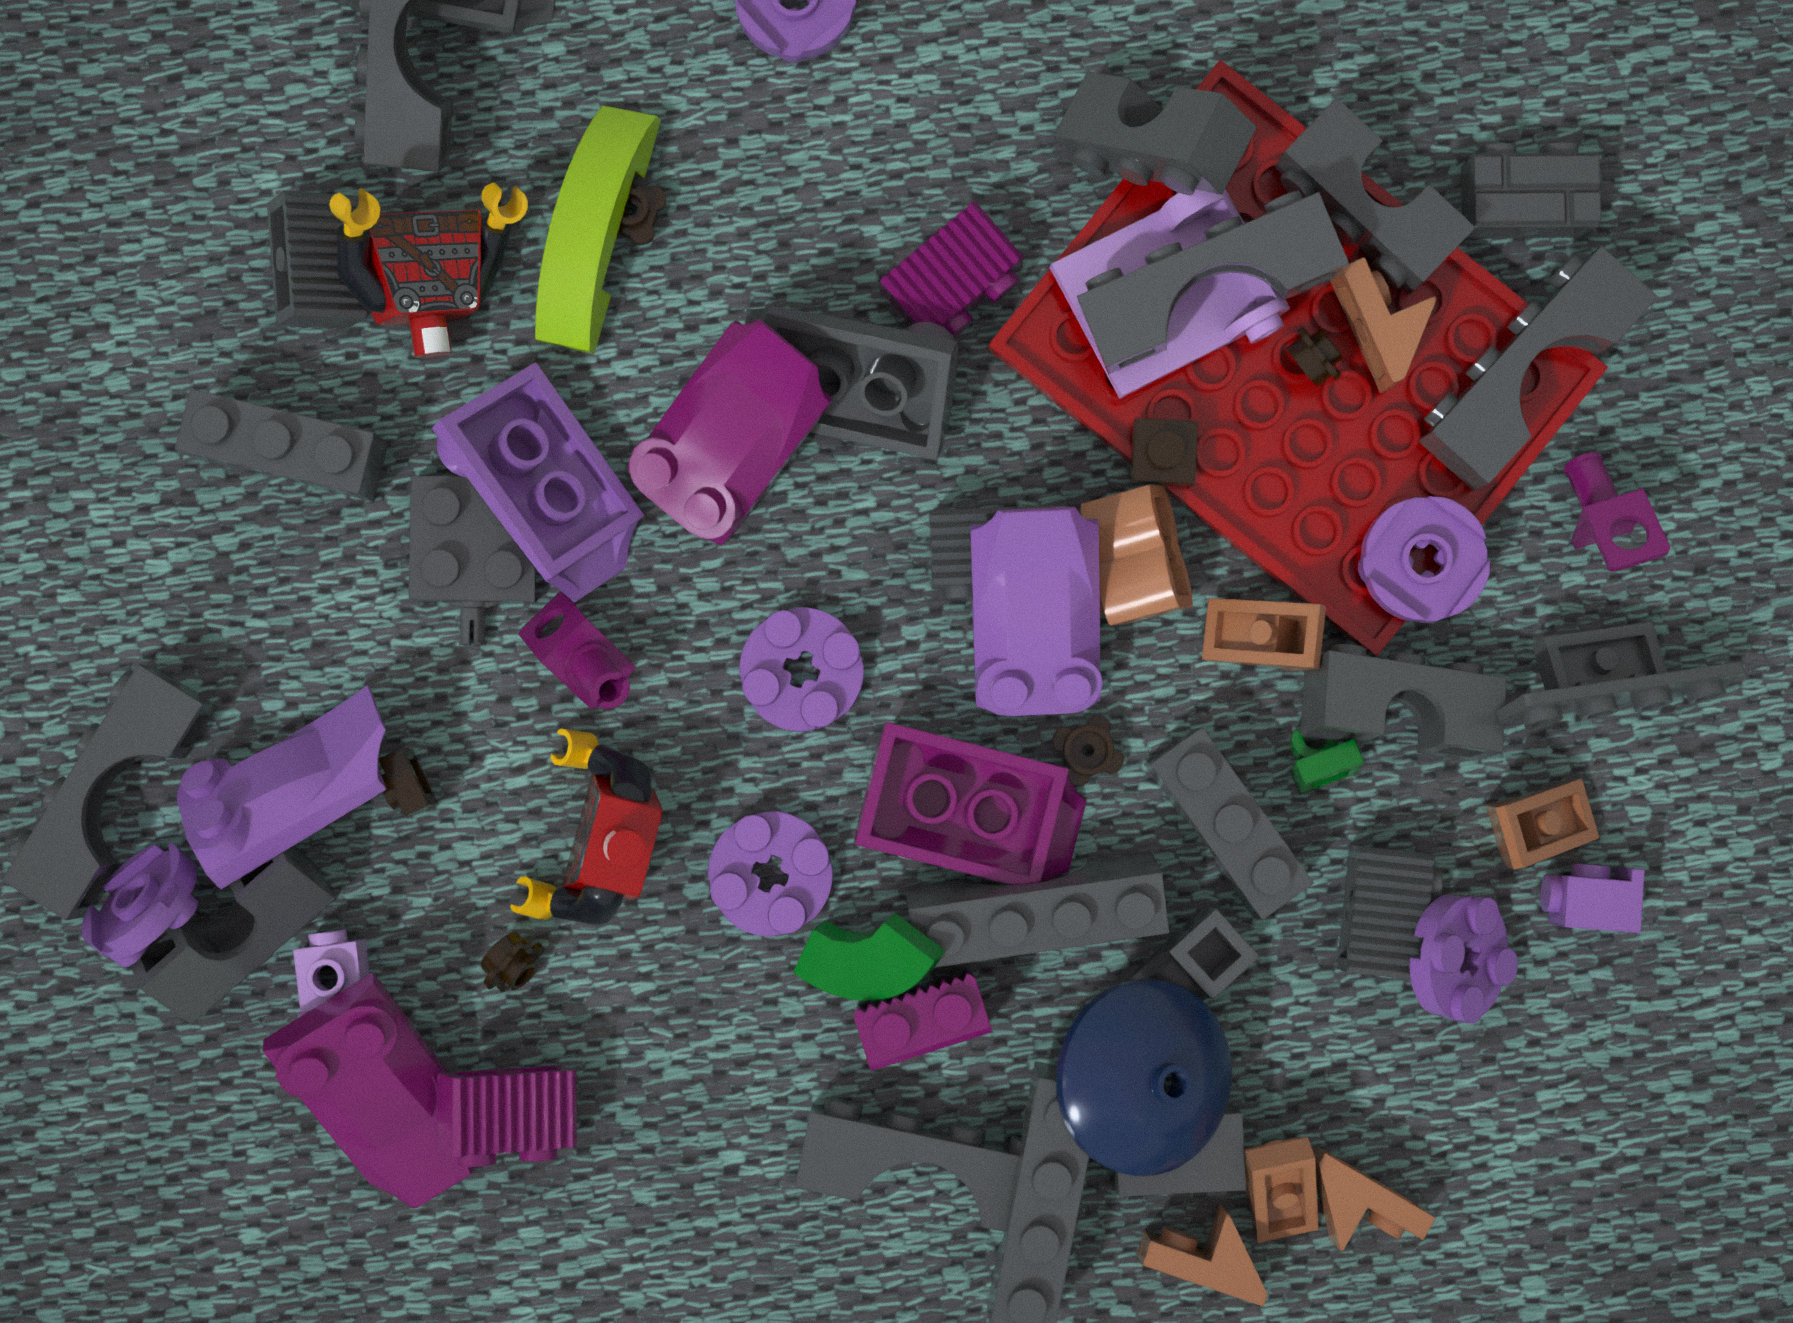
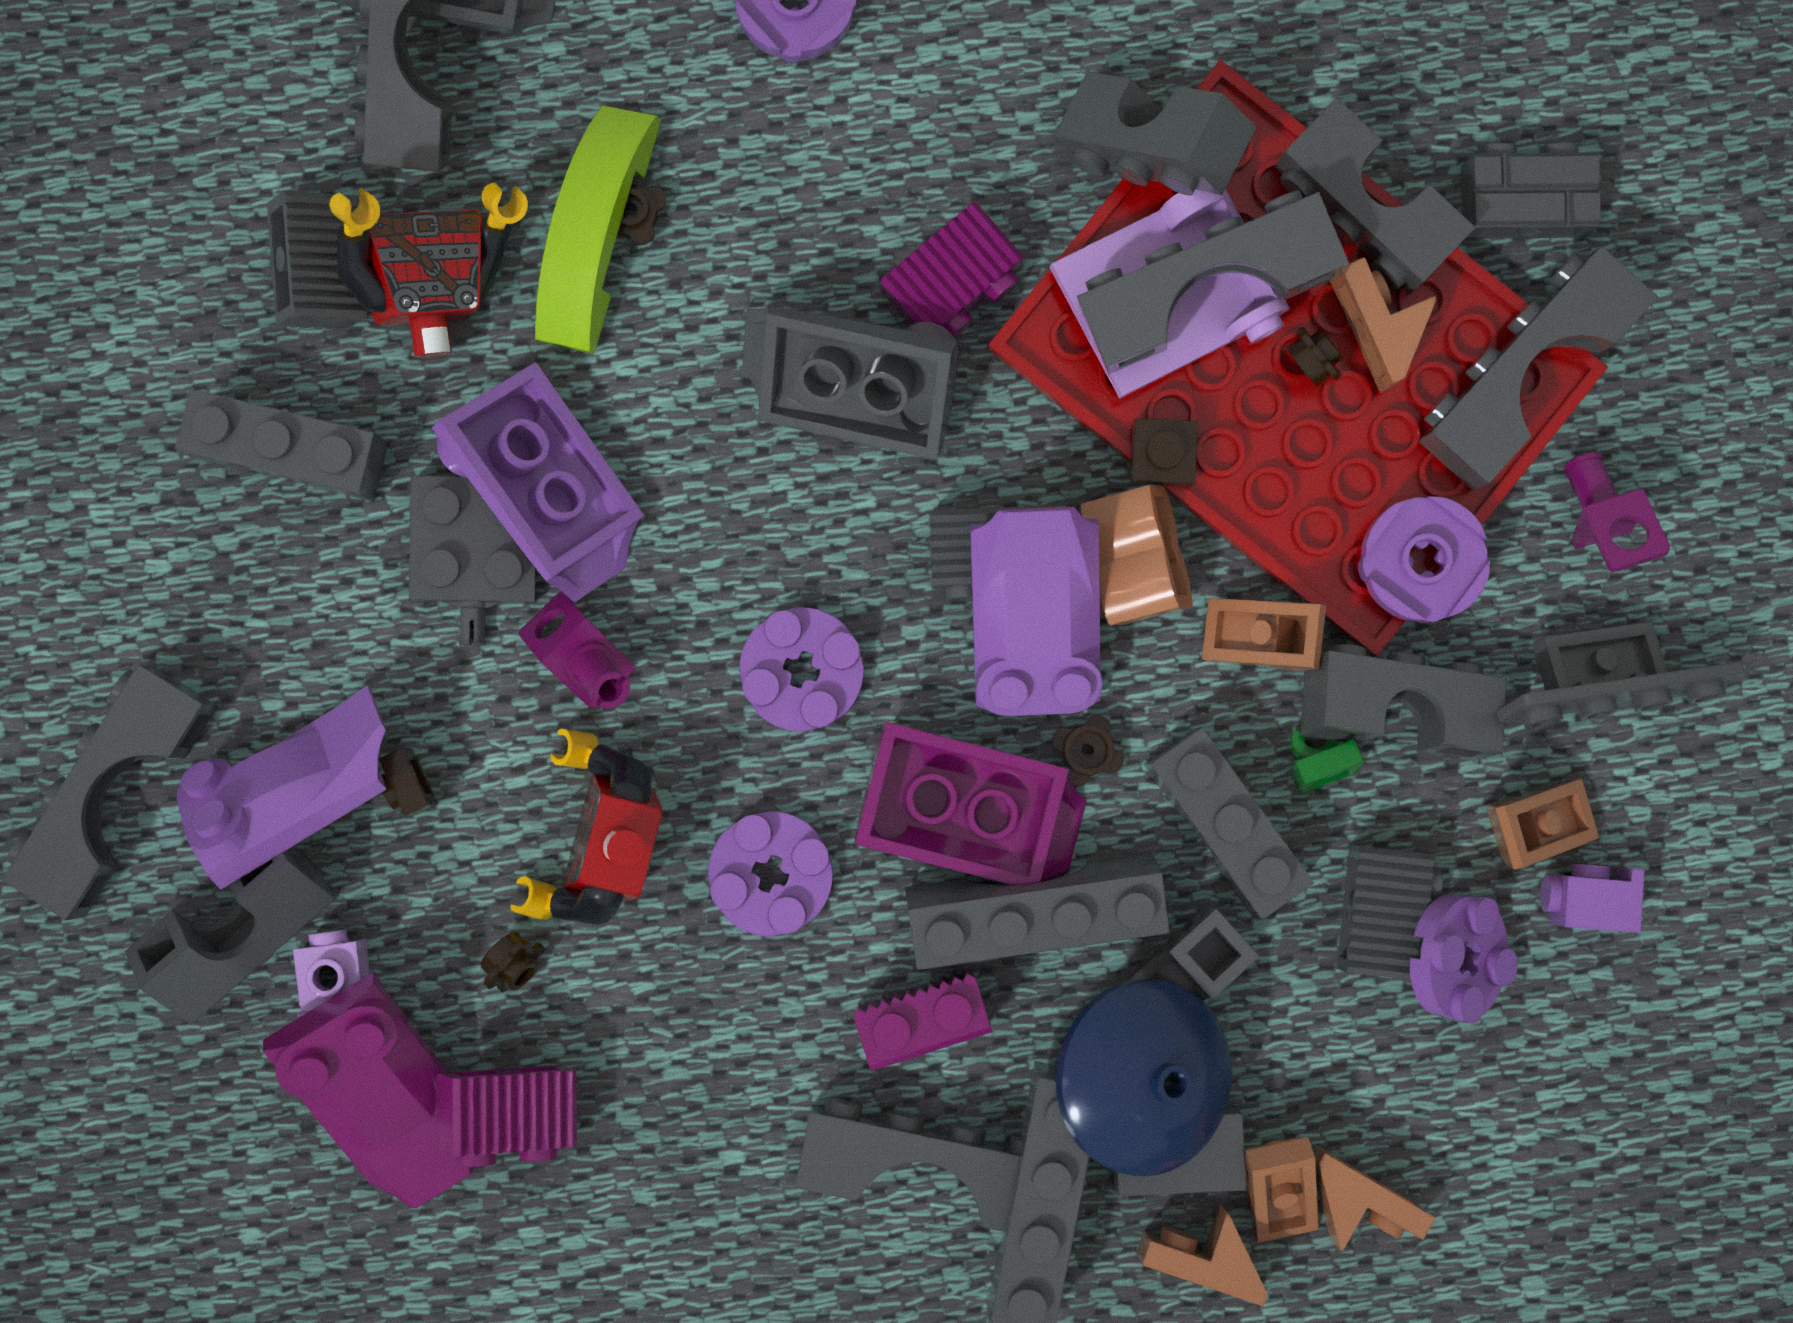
medium lavender plate [82,843,198,968] -> none
magenta slope [627,319,834,546] -> none
green tile [793,913,946,1001] -> none

